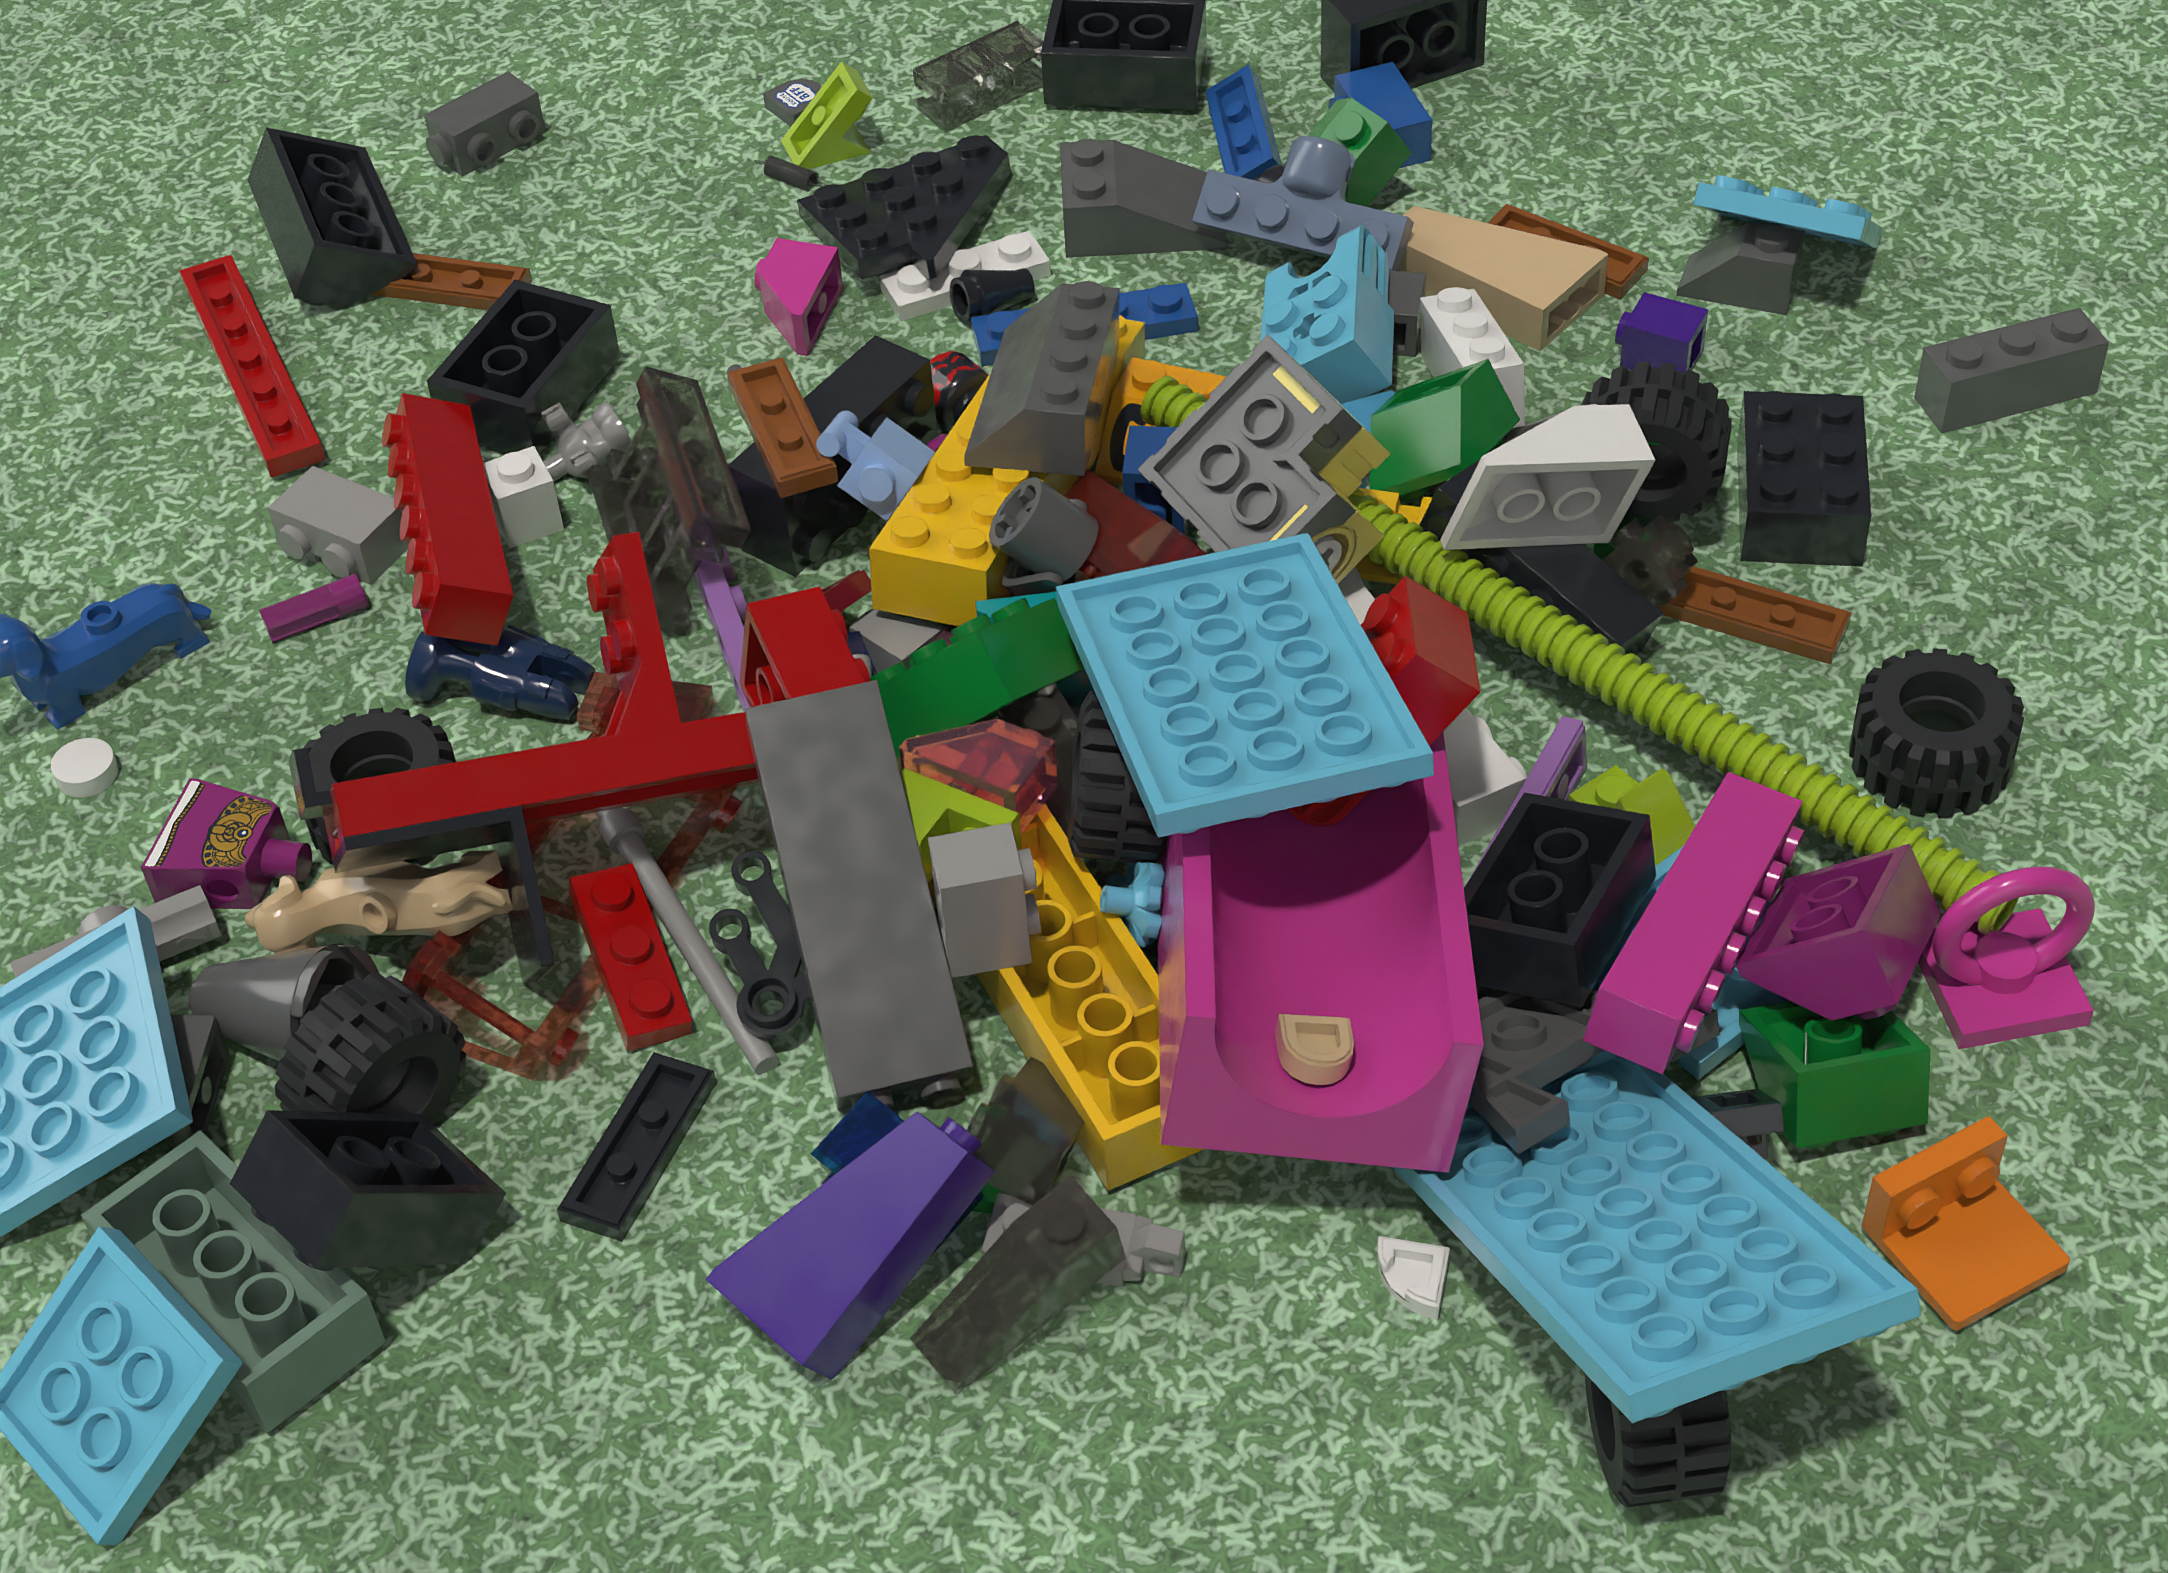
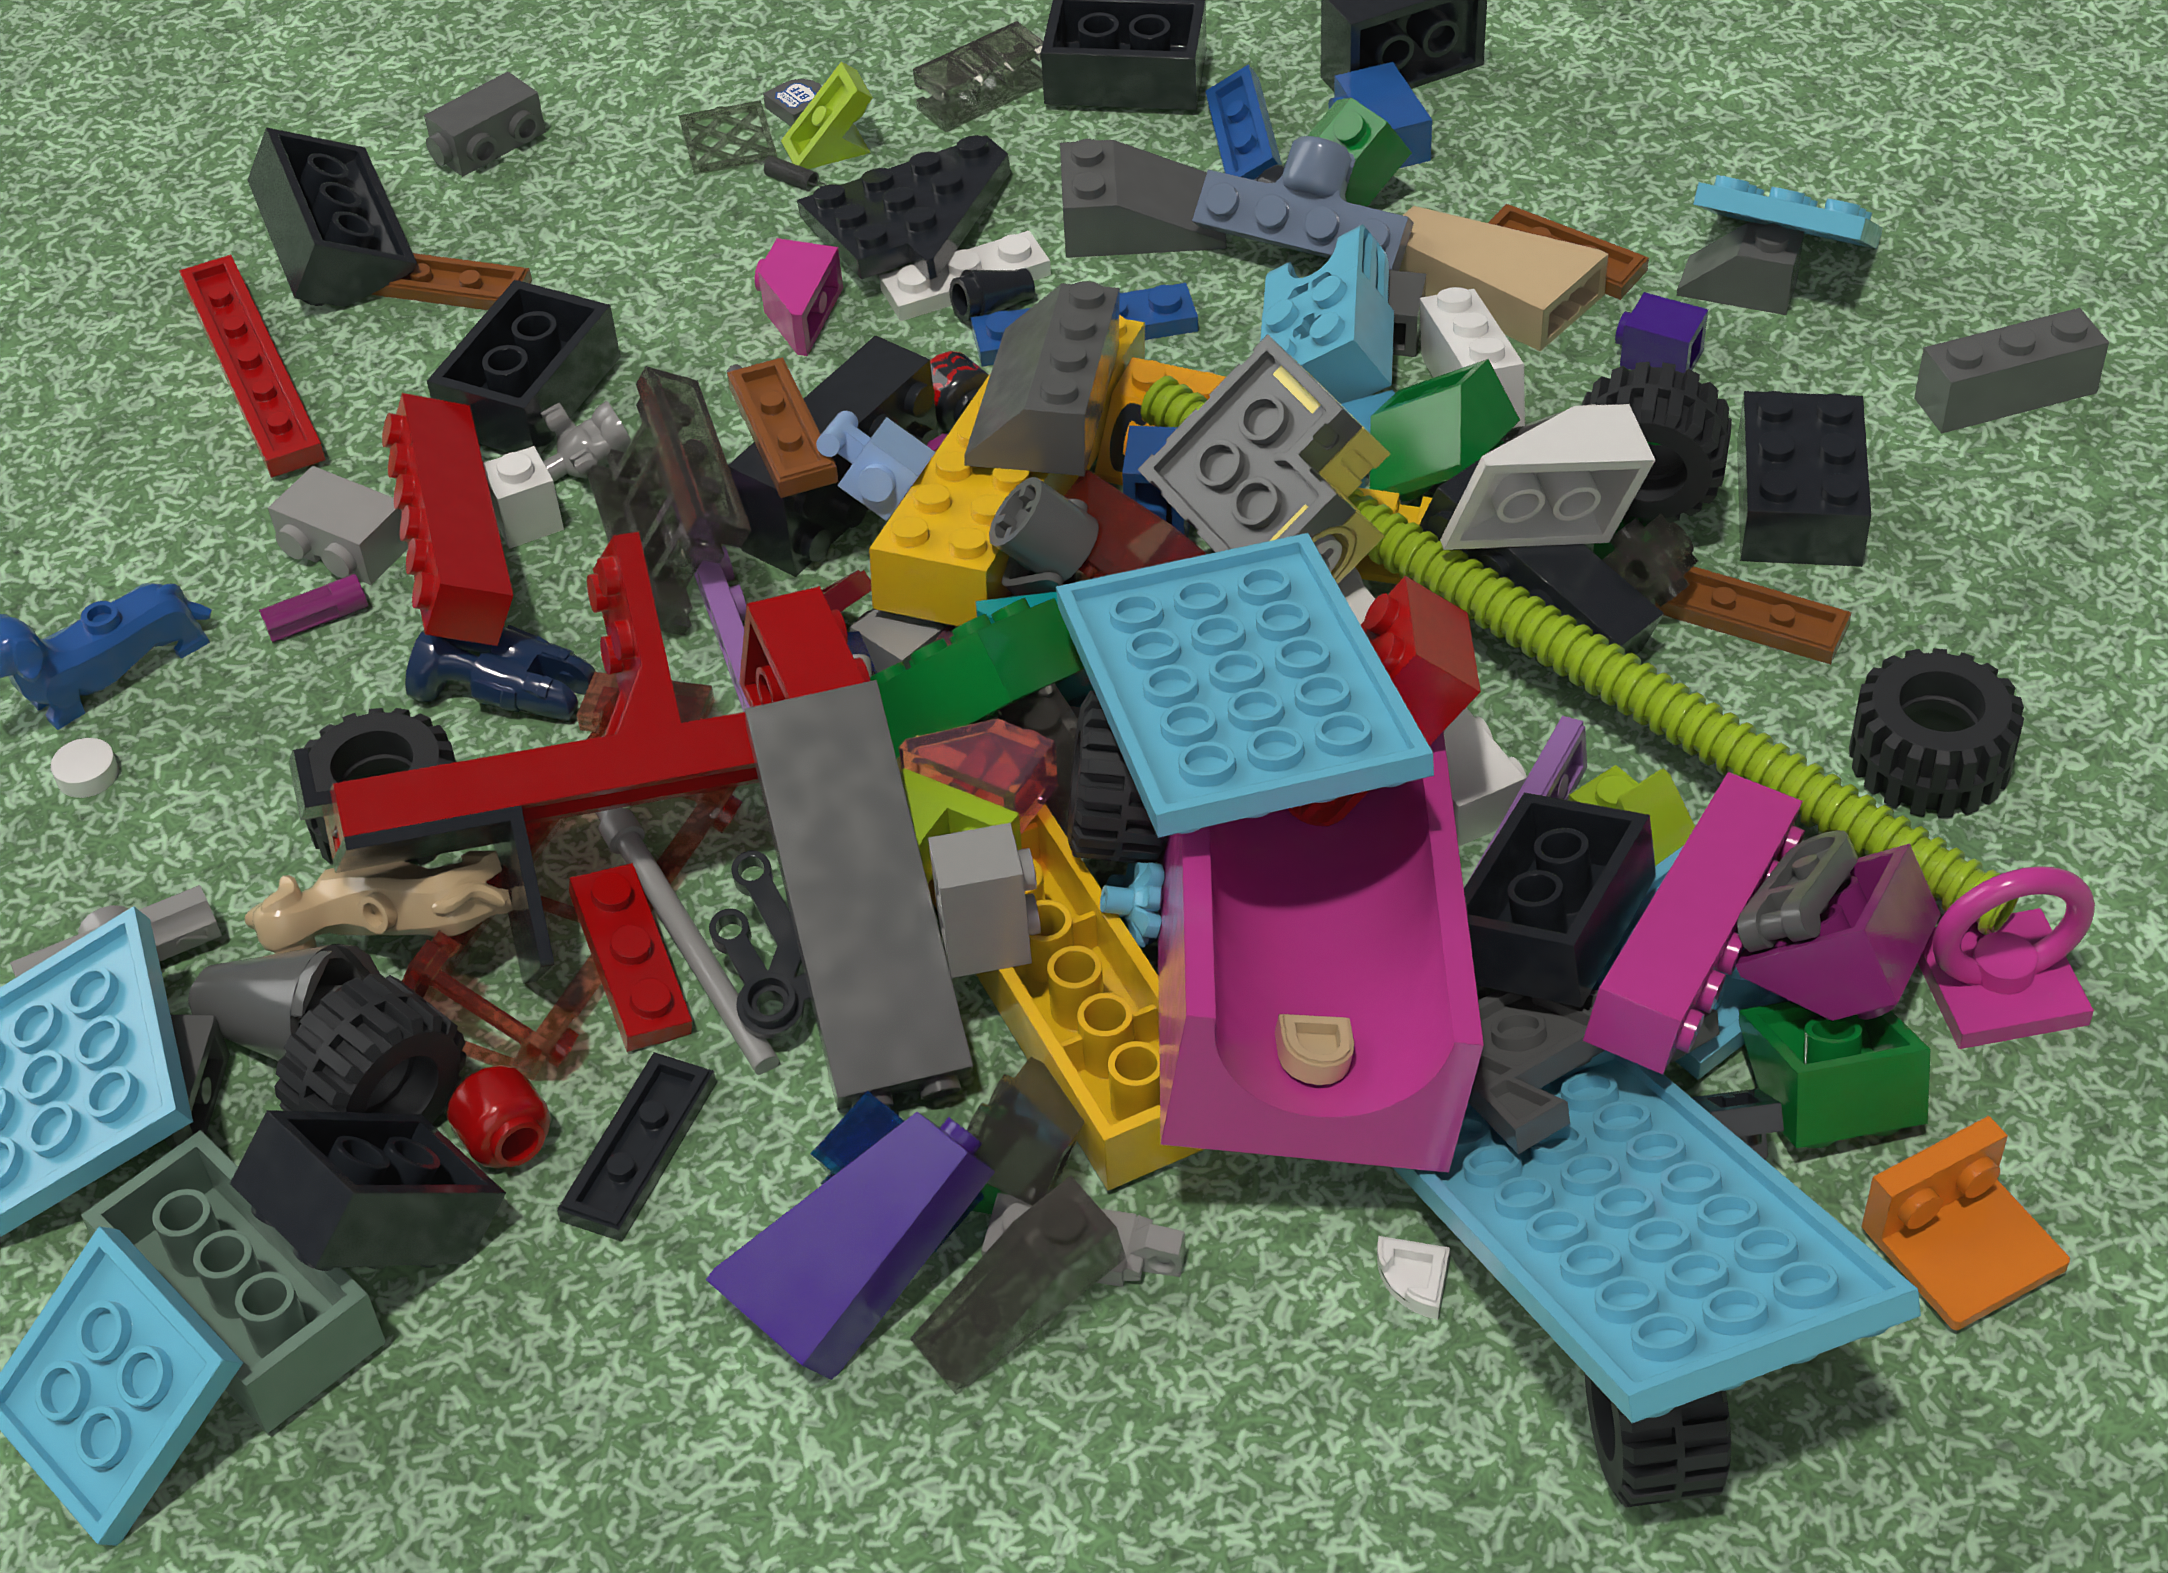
magenta torso [141,778,312,909] -> none
none -> red head [447,1065,551,1169]
none -> clear smoke window [678,100,777,175]
none -> dark grey plate [1737,830,1858,952]

